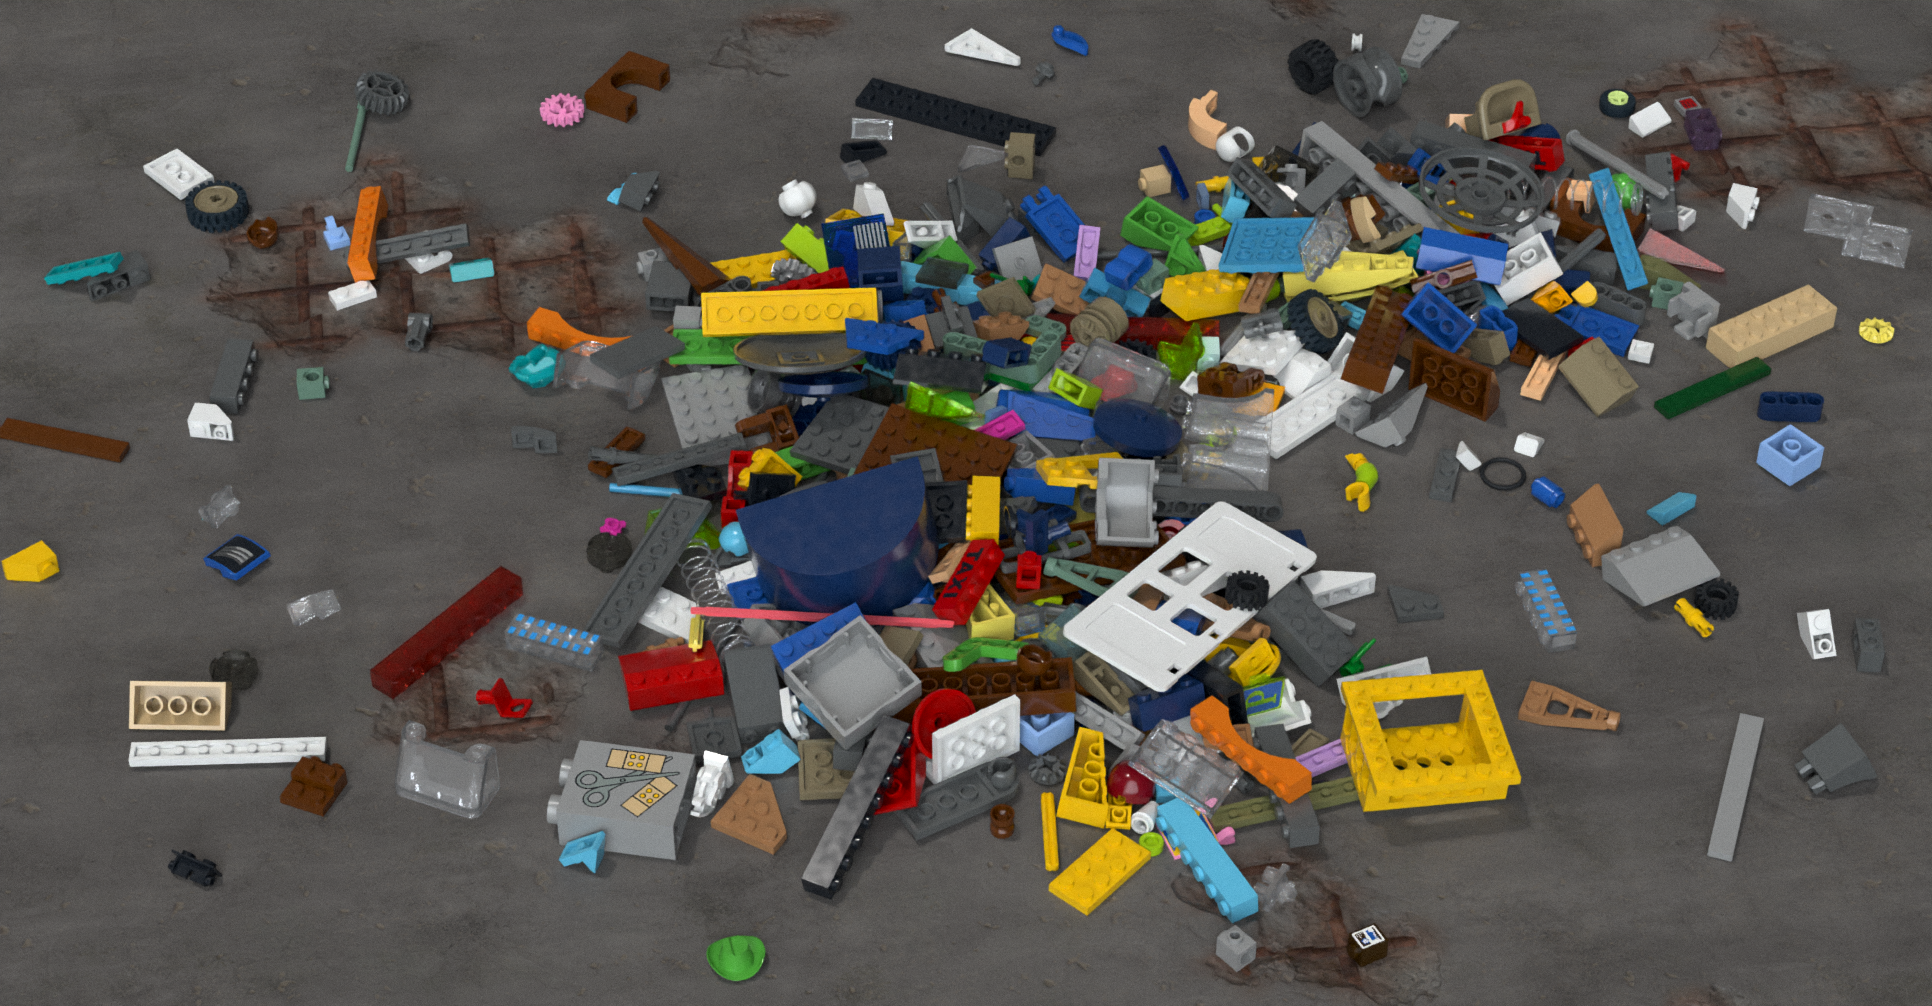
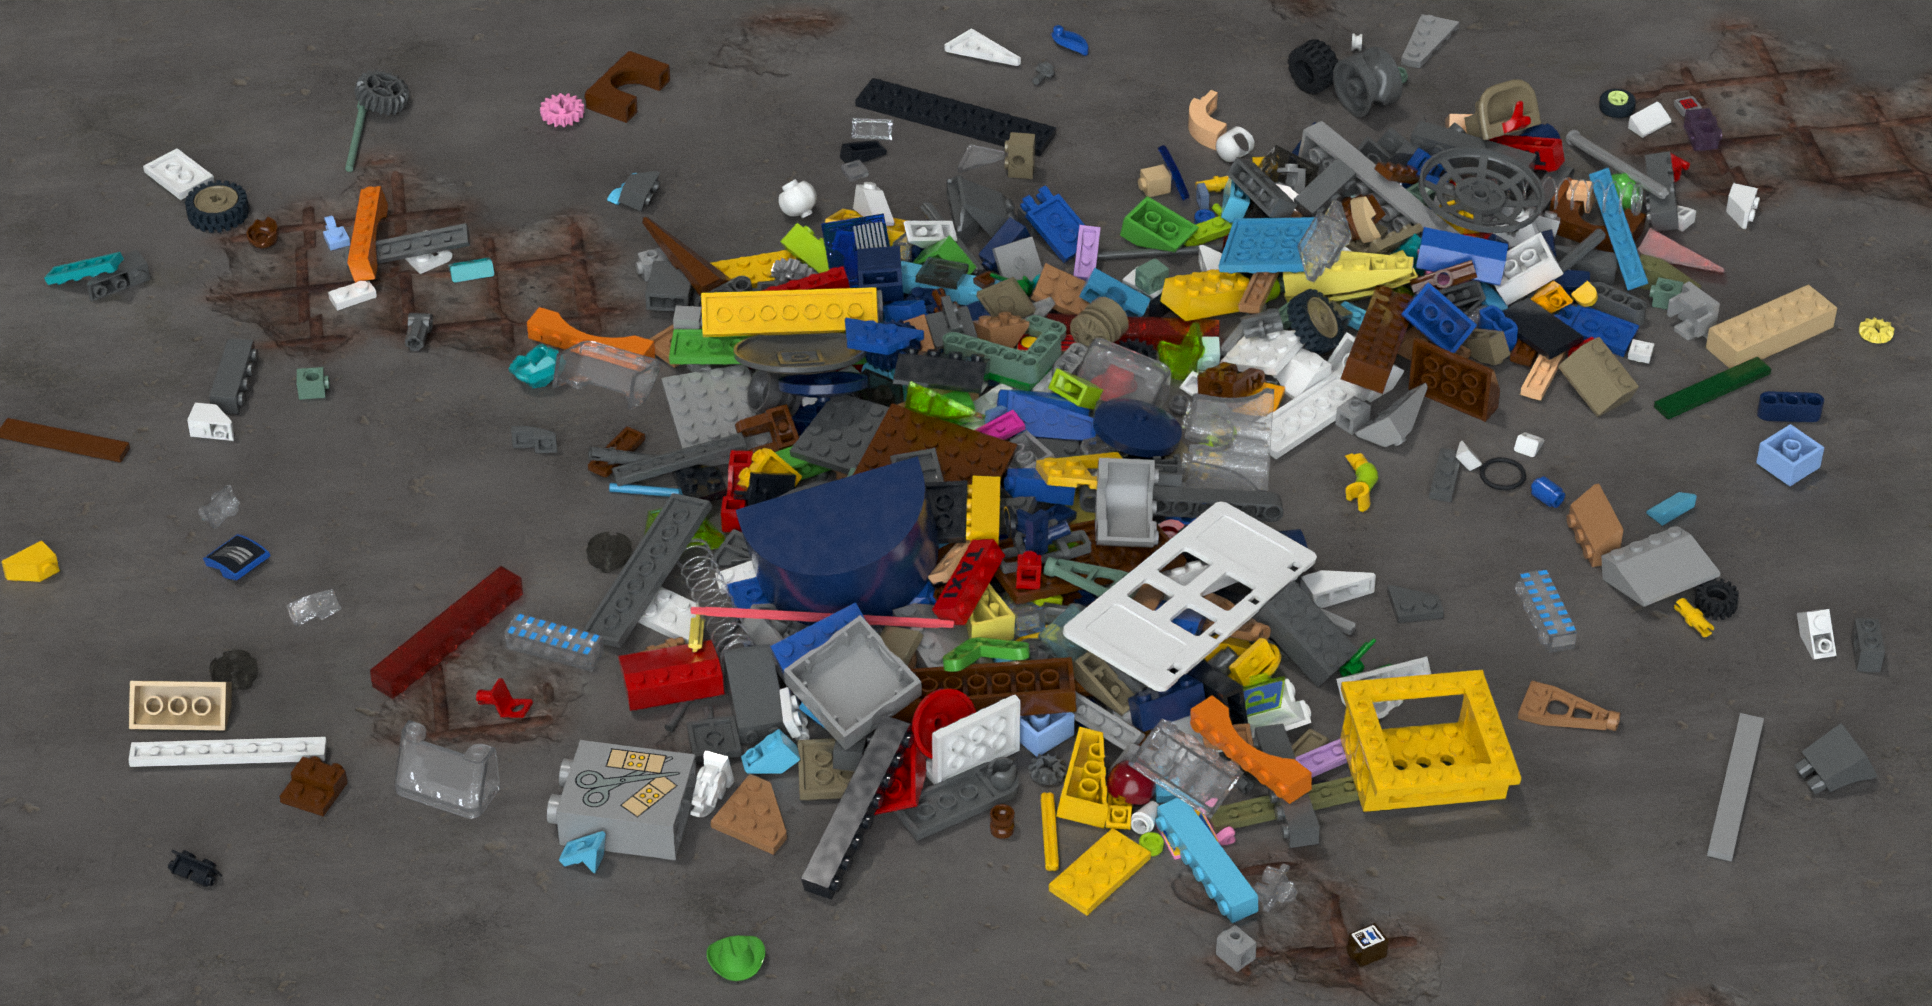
dark grey tile [590,326,685,379] -> none
dark pink plate [600,518,626,539] -> none
medium azure hair [719,522,749,556] -> none
dark blue brick [982,337,1032,369] -> none
reddish brown hair [1016,644,1054,676] -> none
blue brick [1104,244,1153,291] -> none
bright green wing [1165,233,1206,277] -> none
black tyre [1225,570,1270,611] -> none
clear bracket [1803,194,1913,268] -> none

